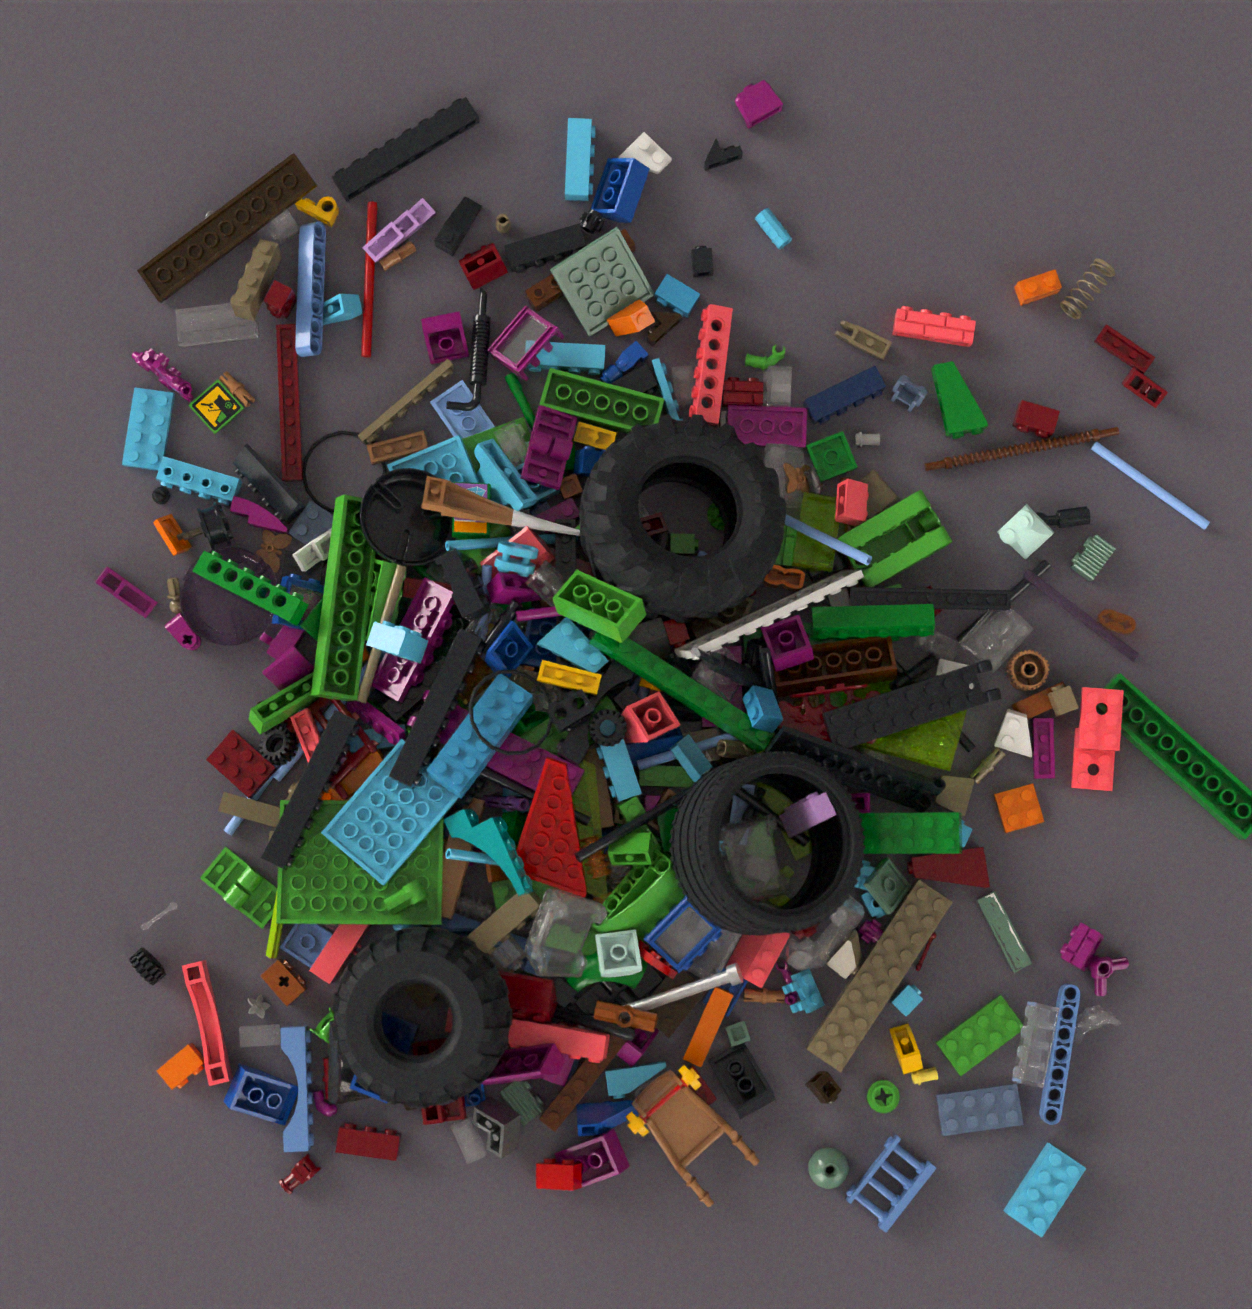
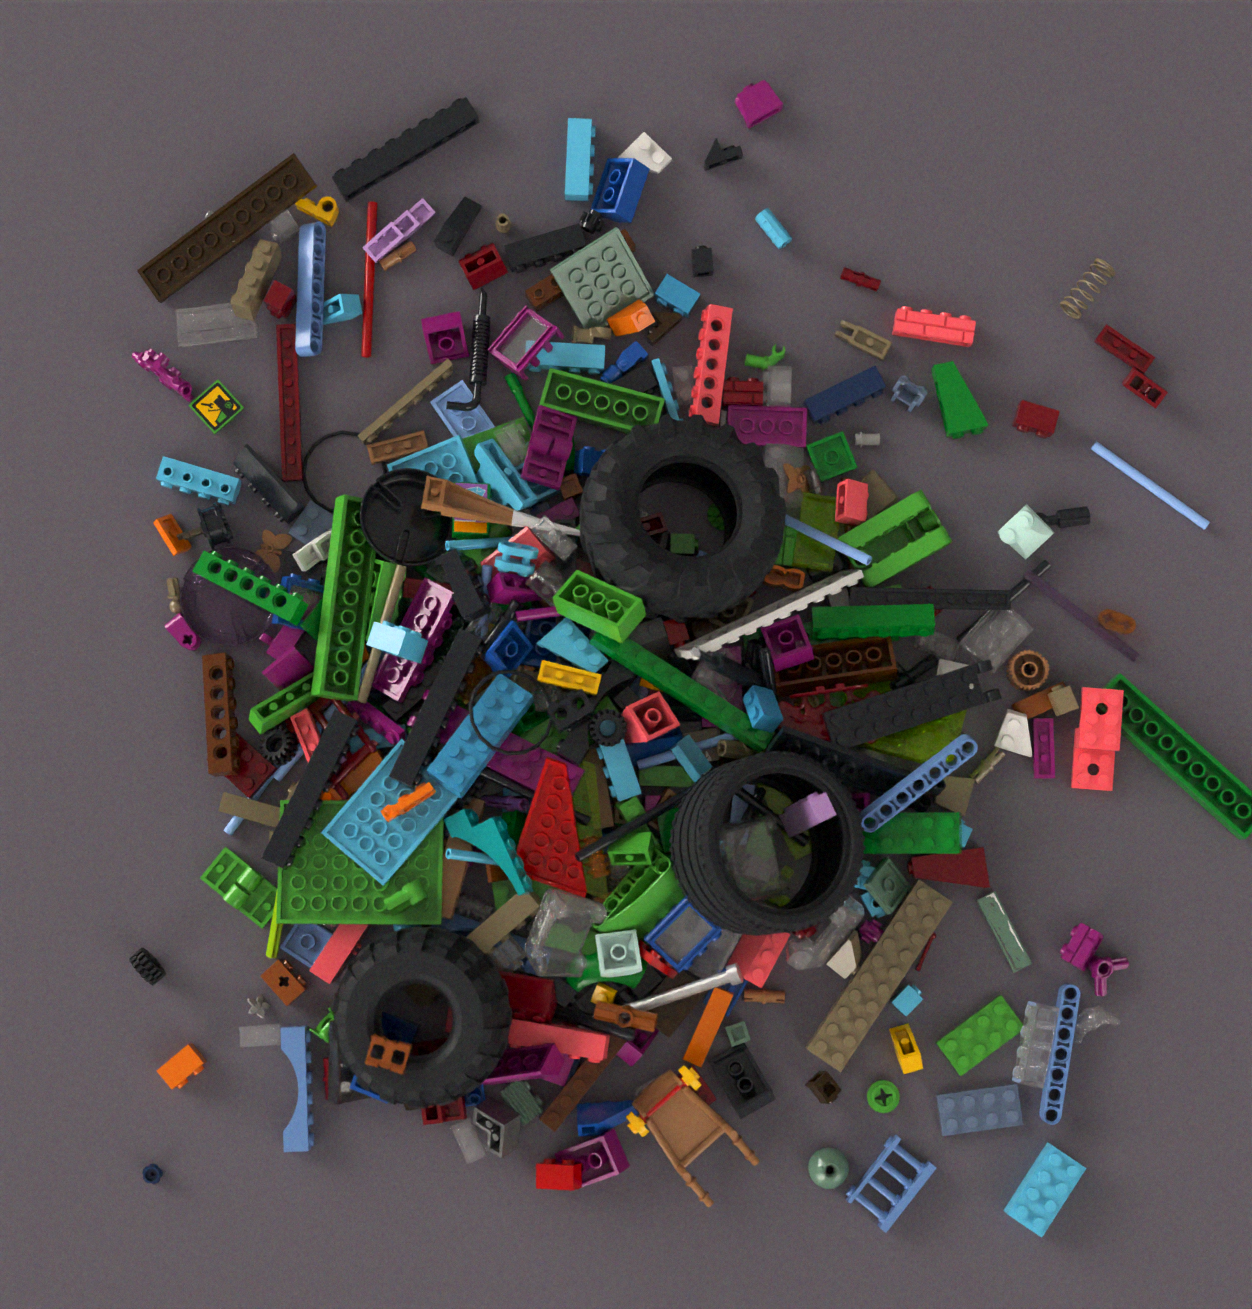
magenta slope [95,566,158,619] -> none
medium azure plate [122,387,175,471] -> none
clear hinge [141,902,178,930] -> none
black piece [152,487,170,504] -> none
coral arch [182,960,233,1086] -> none
medium nougat pin [219,371,255,407] -> none
blue slope [224,1063,298,1126] -> none
magenta slope [230,496,289,535] -> none
dark red connector [279,1153,321,1195] -> none
magenta arm [313,1090,337,1117] -> none
dark red brick [335,1123,402,1161] -> none
yellow hinge [573,422,618,450] -> none
medium azure slope [605,1061,666,1099] -> none
magenta arm [775,959,798,1005] -> none
medium azure plate [782,968,825,1014] -> none
light yellow pin [911,1067,938,1085] -> none
reddish brown hose [924,427,1119,471] -> none
orange plate [994,783,1045,833] -> none
orange brick [1014,269,1062,306] -> none
sand green brick [1071,534,1116,582] -> none
none -> dark blue plate [142,1164,163,1184]
none -> reddish brown brick [202,653,240,777]
none -> dark orange piece [365,1034,412,1074]
none -> orange hinge [381,782,436,823]
none -> clear slope [531,515,577,561]
none -> dark tan connector [571,326,612,344]
none -> yellow plate [590,982,617,1004]
none -> dark red pin [840,267,881,292]
none -> medium blue beam [859,734,978,832]

